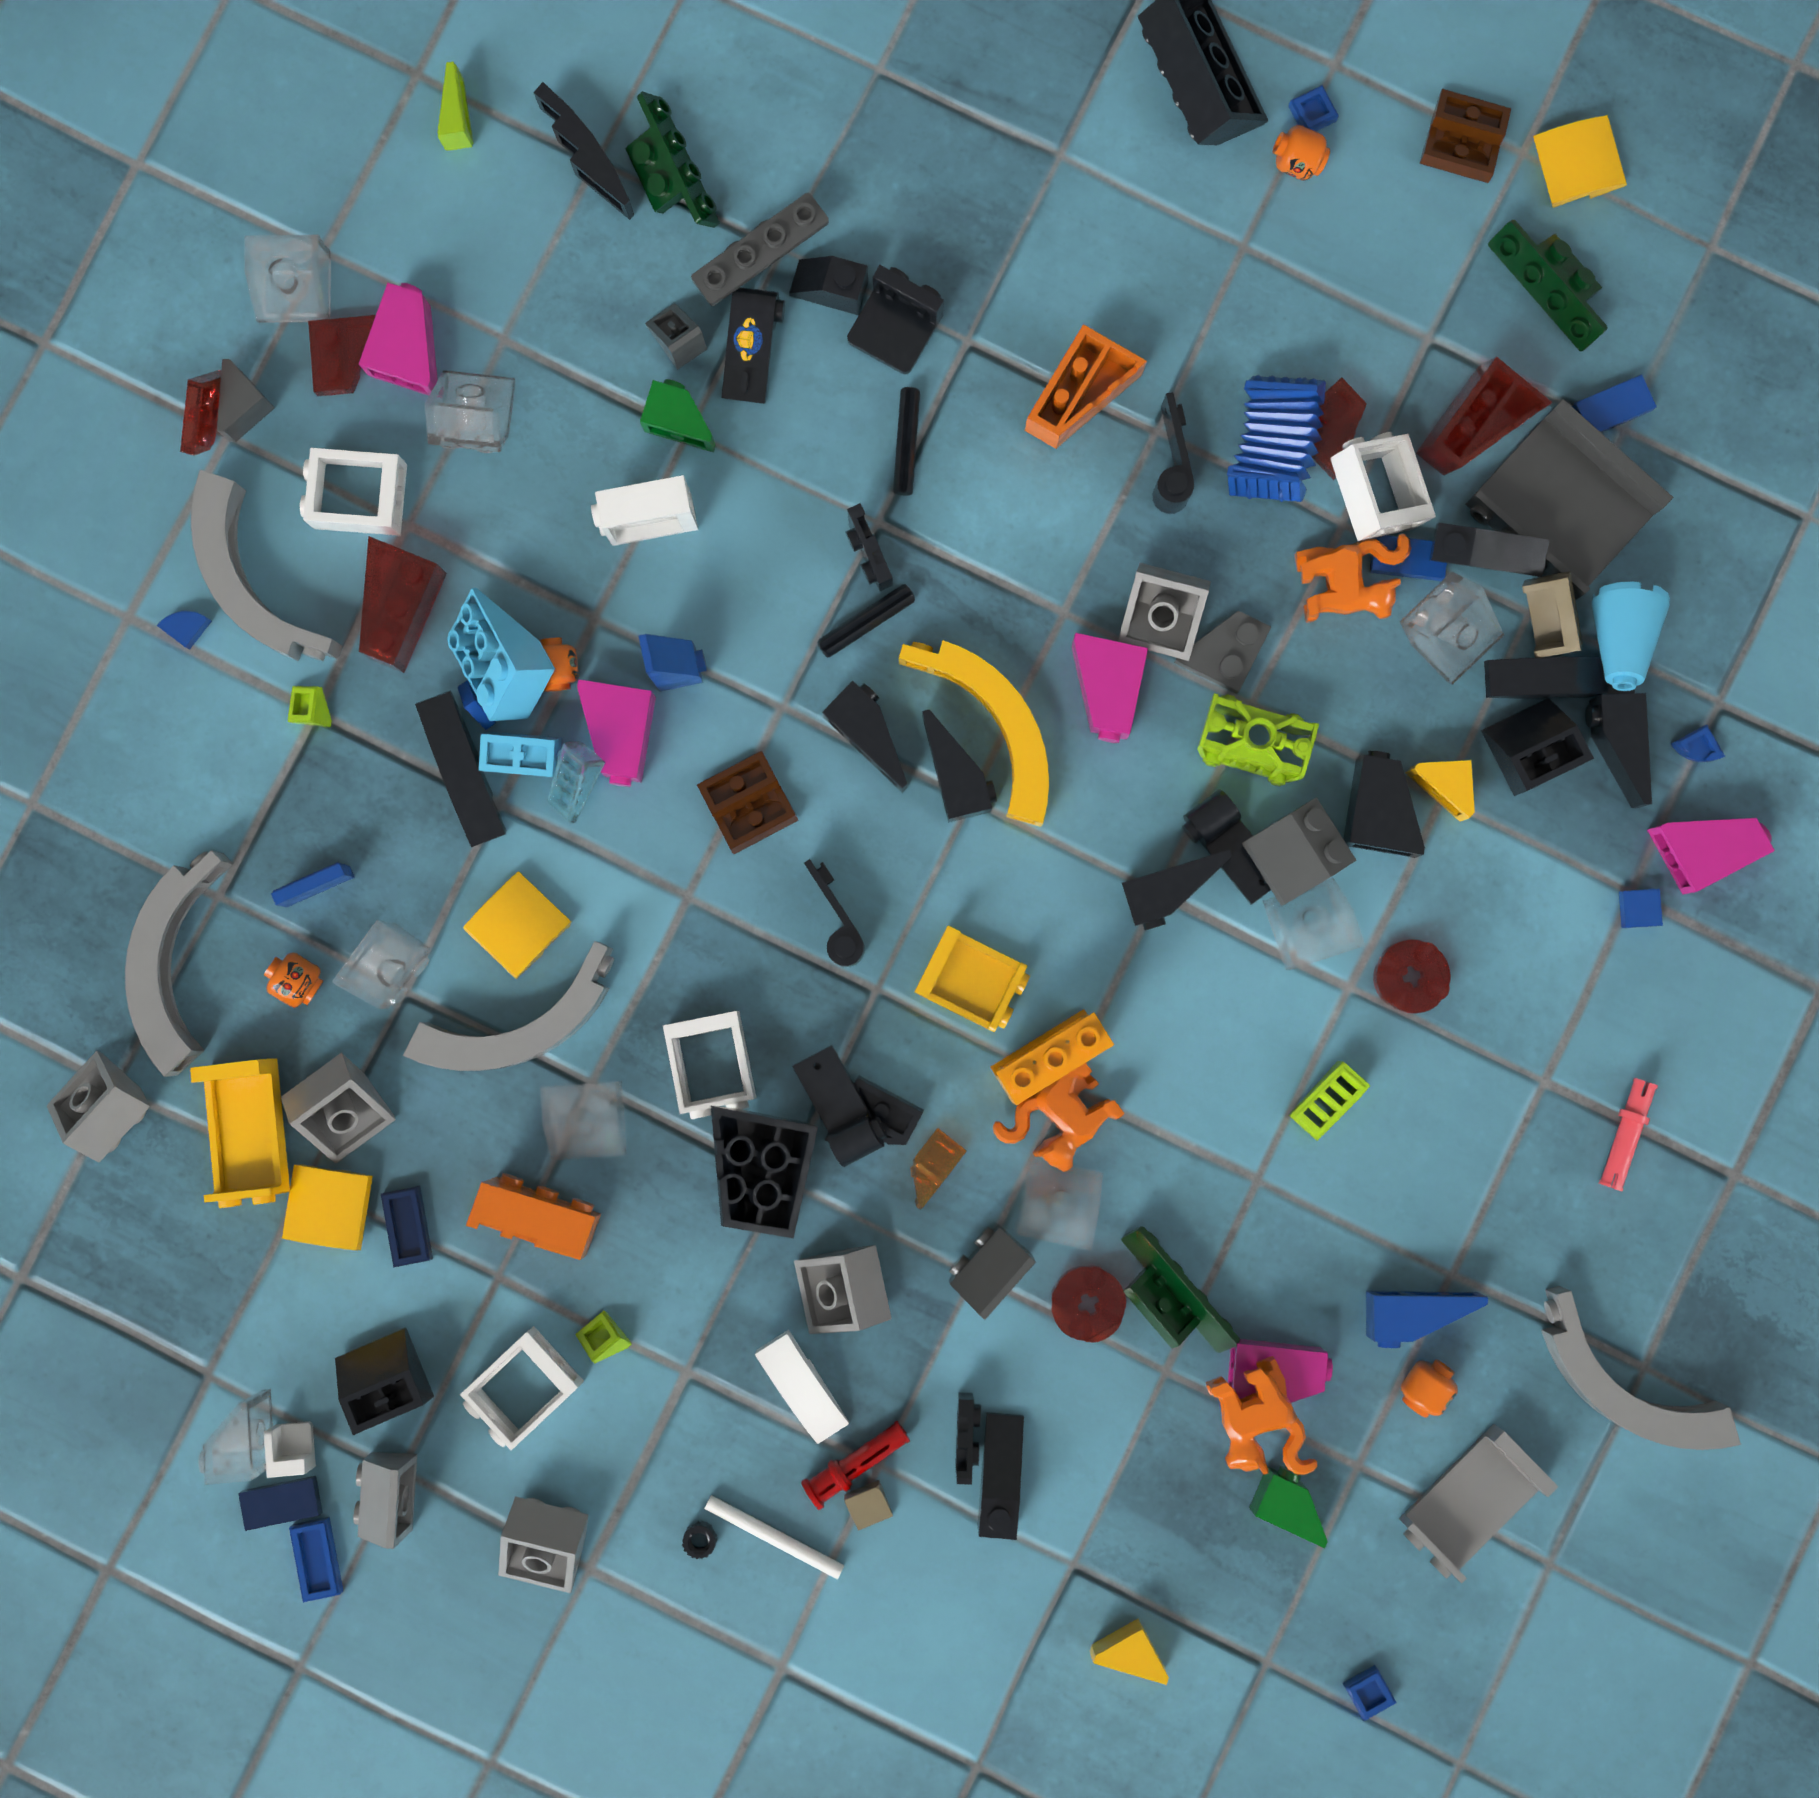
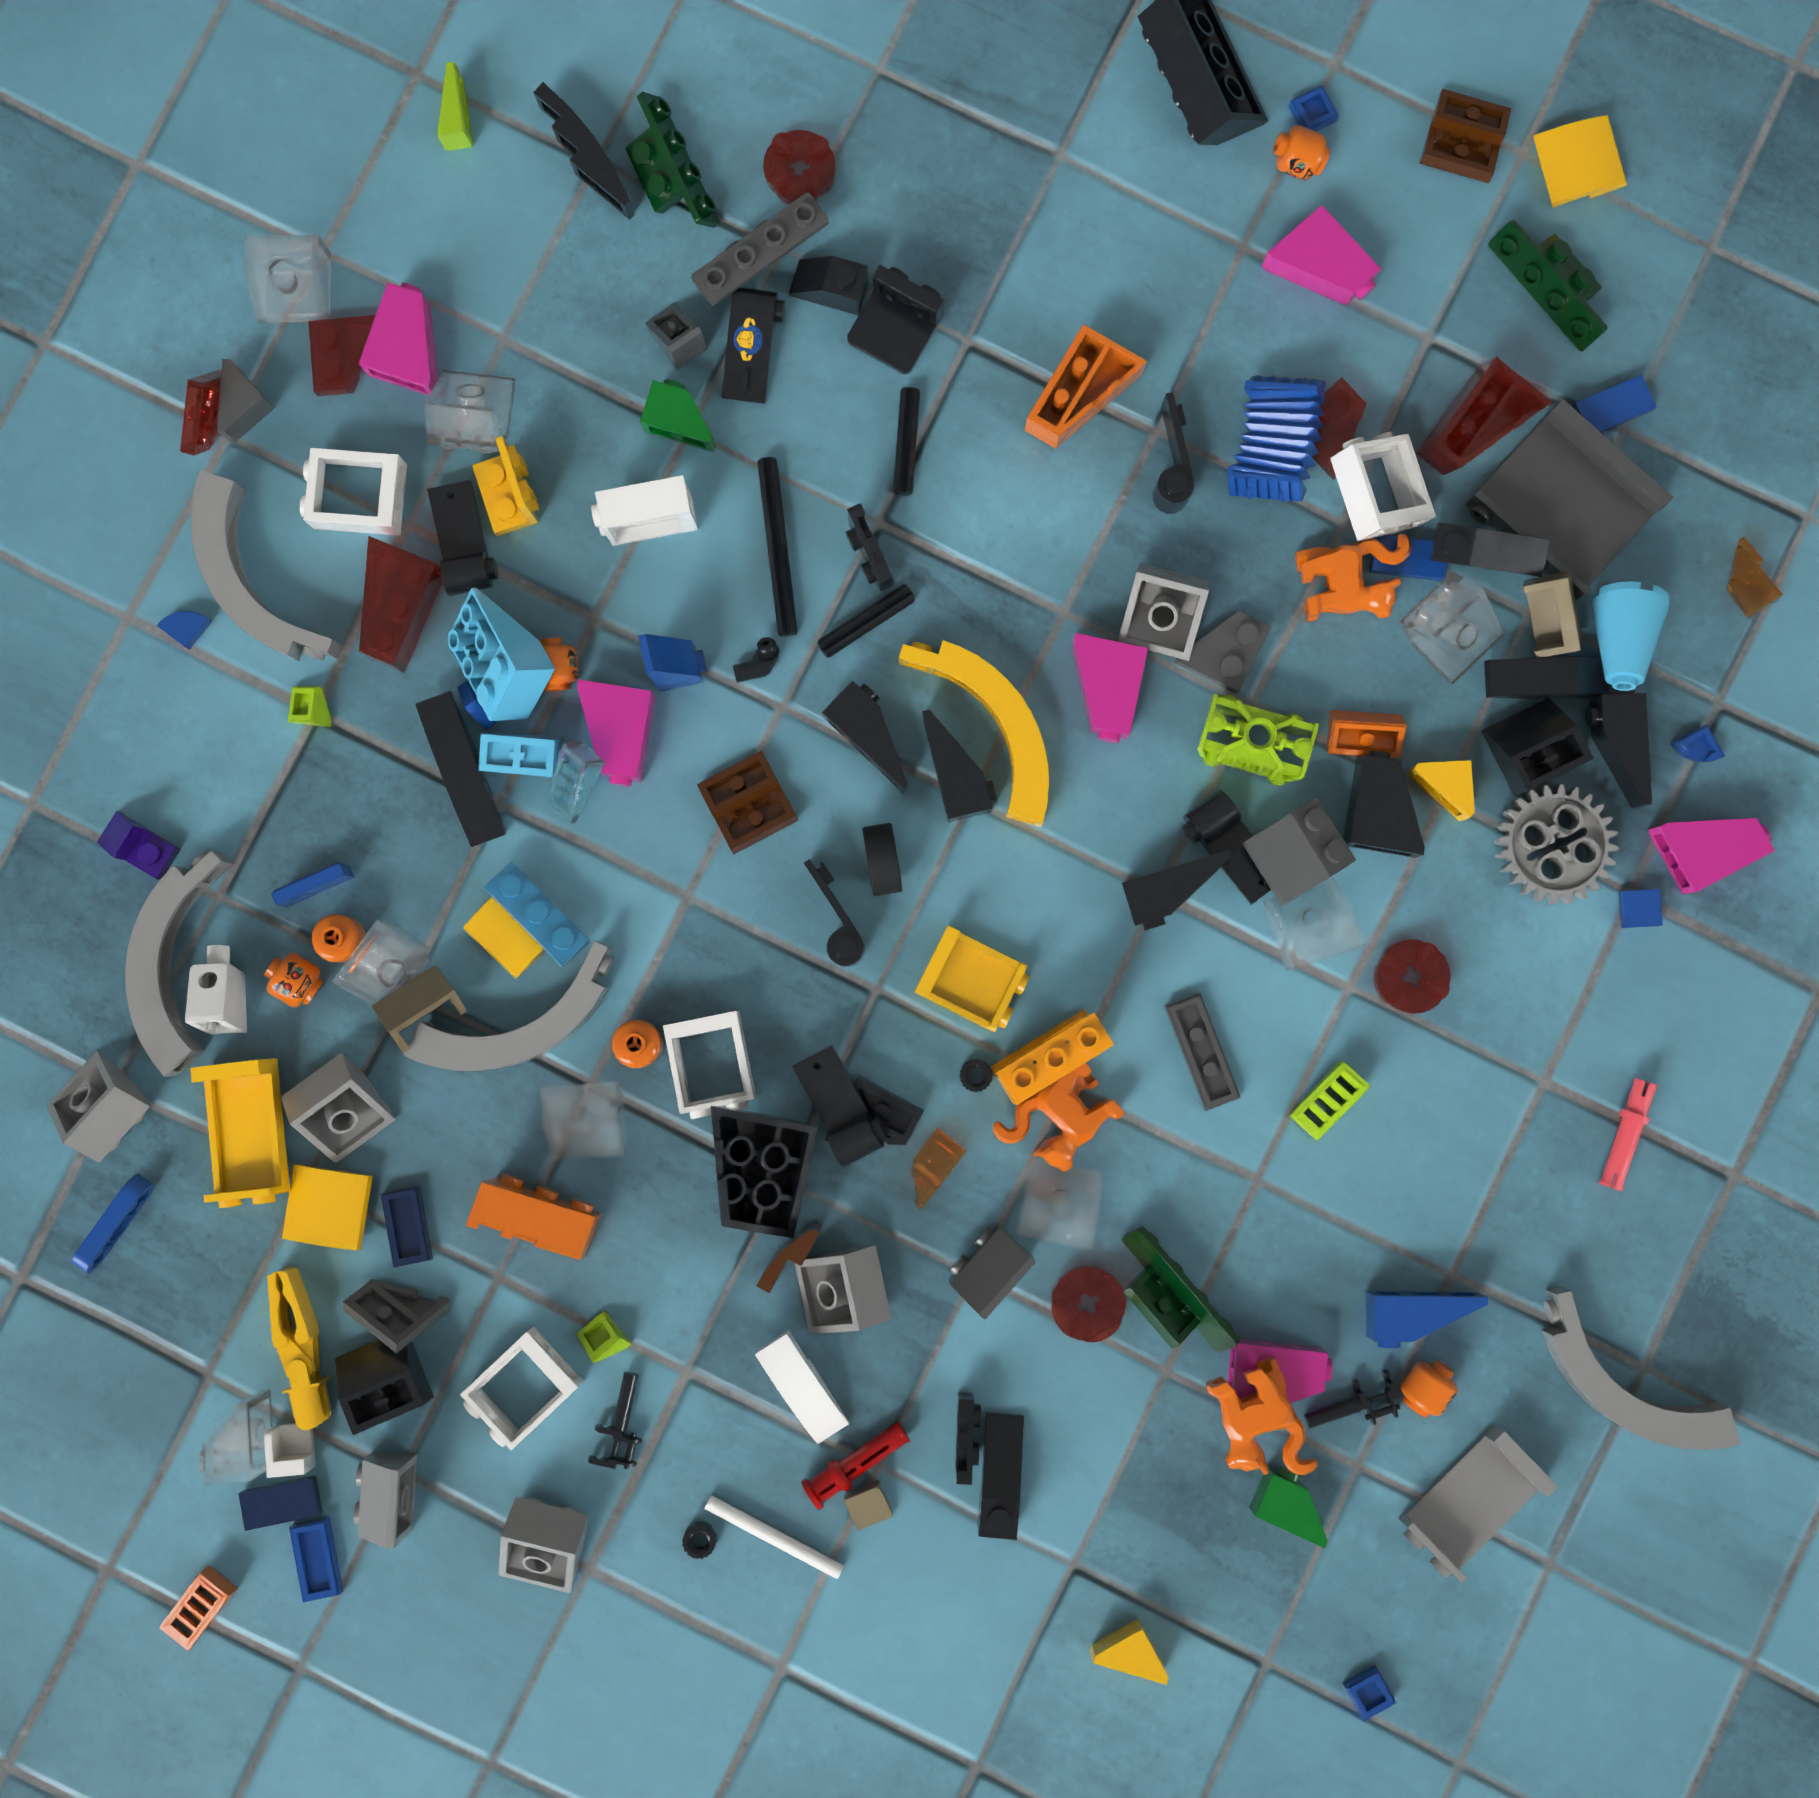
none -> blue beam [71,1174,155,1274]
none -> dark purple slope [97,811,181,880]
none -> orange slope [159,1565,238,1651]
none -> white torso [185,945,247,1035]
none -> yellow arm [267,1267,331,1430]
none -> orange head [312,914,366,963]
none -> dark grey wing [343,1279,450,1354]
none -> dark tan panel [371,965,467,1053]
none -> black door [427,480,498,596]
none -> yellow bracket [472,436,540,537]
none -> dark azure plate [484,861,590,968]
none -> black piece [588,1372,642,1469]
none -> orange head [612,1020,663,1068]
none -> black arm [733,637,780,683]
none -> reddish brown slope [756,1221,823,1293]
none -> black axle [757,457,798,637]
none -> clear red plate [763,130,836,204]
none -> black tyre [862,823,902,896]
none -> black axle [959,1059,993,1092]
none -> dark grey tile [1165,993,1241,1111]
none -> dark pink slope [1262,205,1381,305]
none -> black piece [1304,1369,1400,1429]
none -> orange slope [1327,710,1407,759]
none -> light grey gear [1494,784,1619,905]
none -> clear orange slope [1727,537,1783,619]

